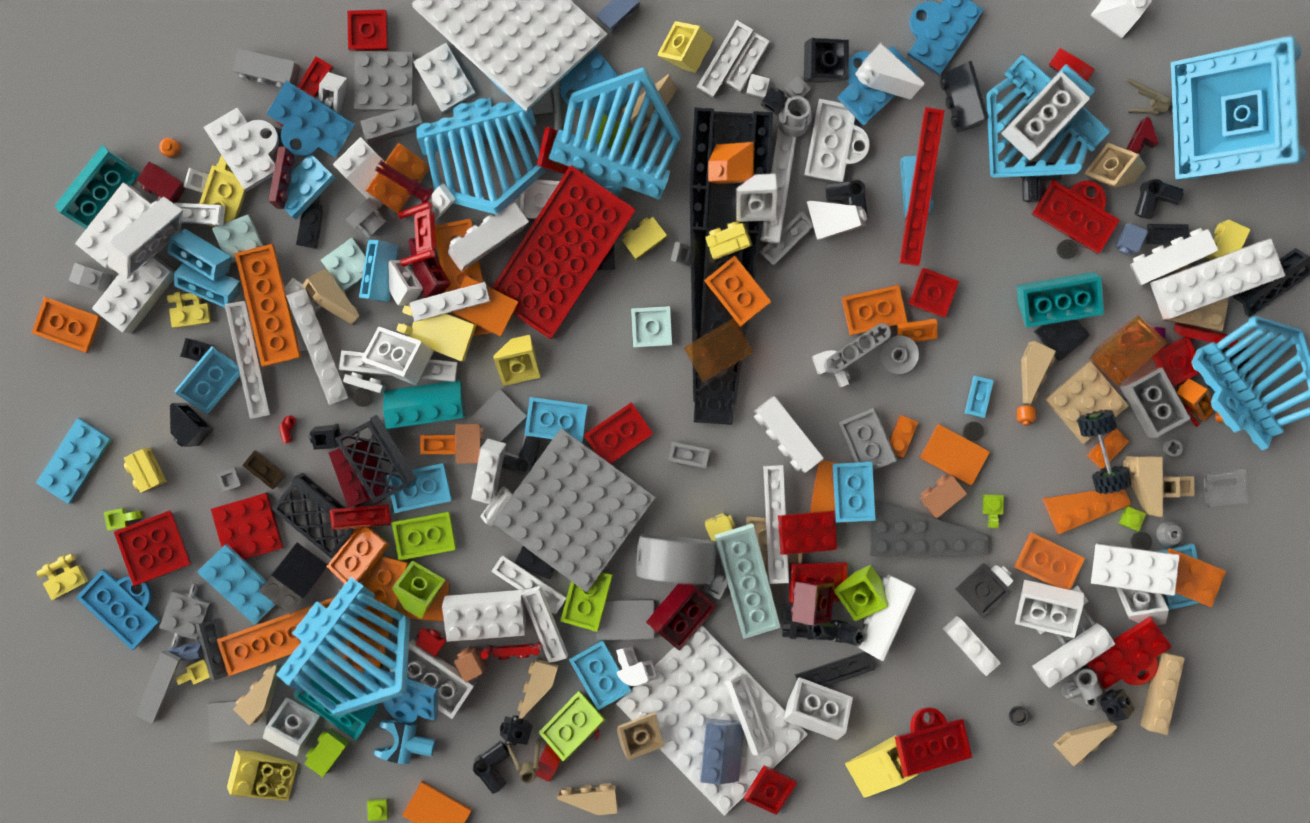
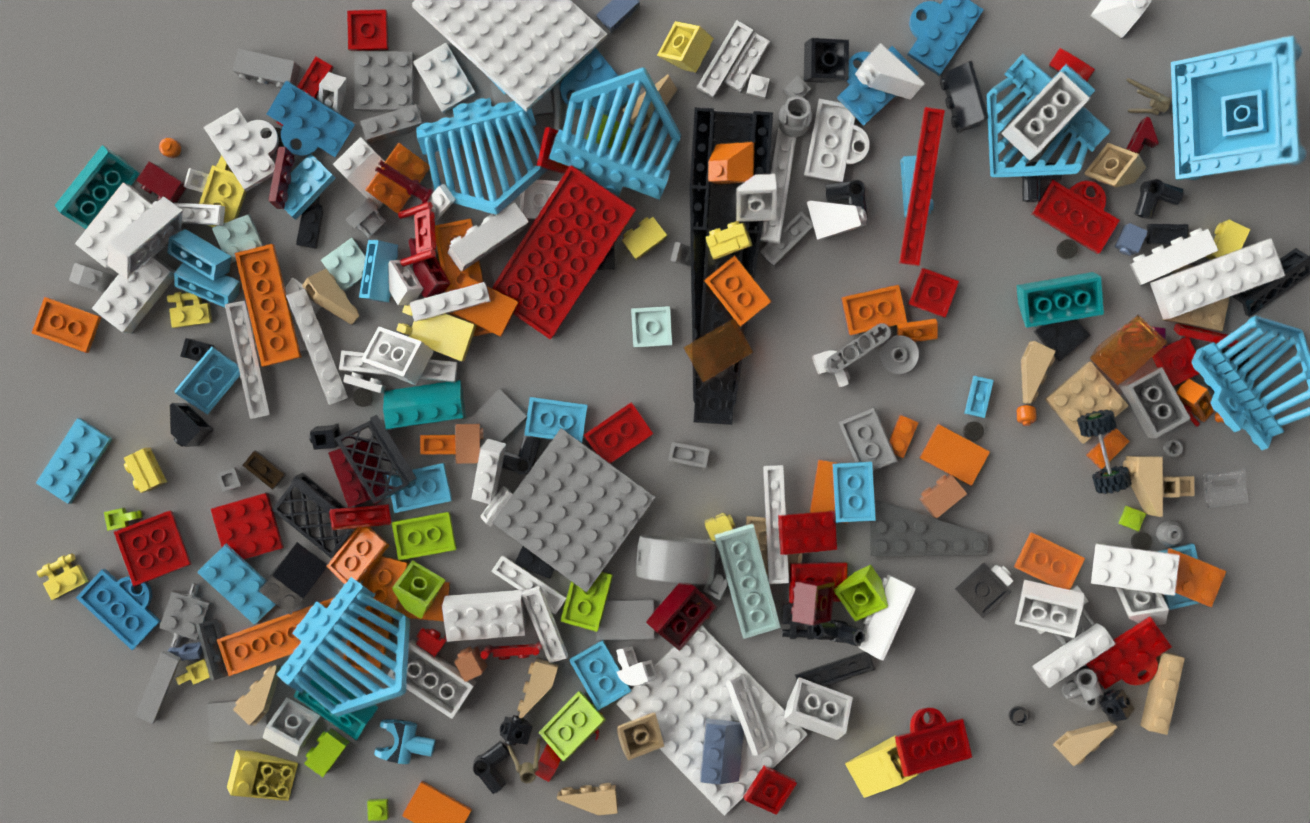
red arm [279,415,296,444] -> none
dark azure plate [363,668,438,723] -> none
light yellow slope [493,335,541,386] -> none
white brick [753,396,824,473] -> none
black brick [761,88,787,116] -> none
white brick [943,616,1001,676] -> none
lime plate [982,495,1004,528] -> none
orange wing [1042,490,1131,534] -> none

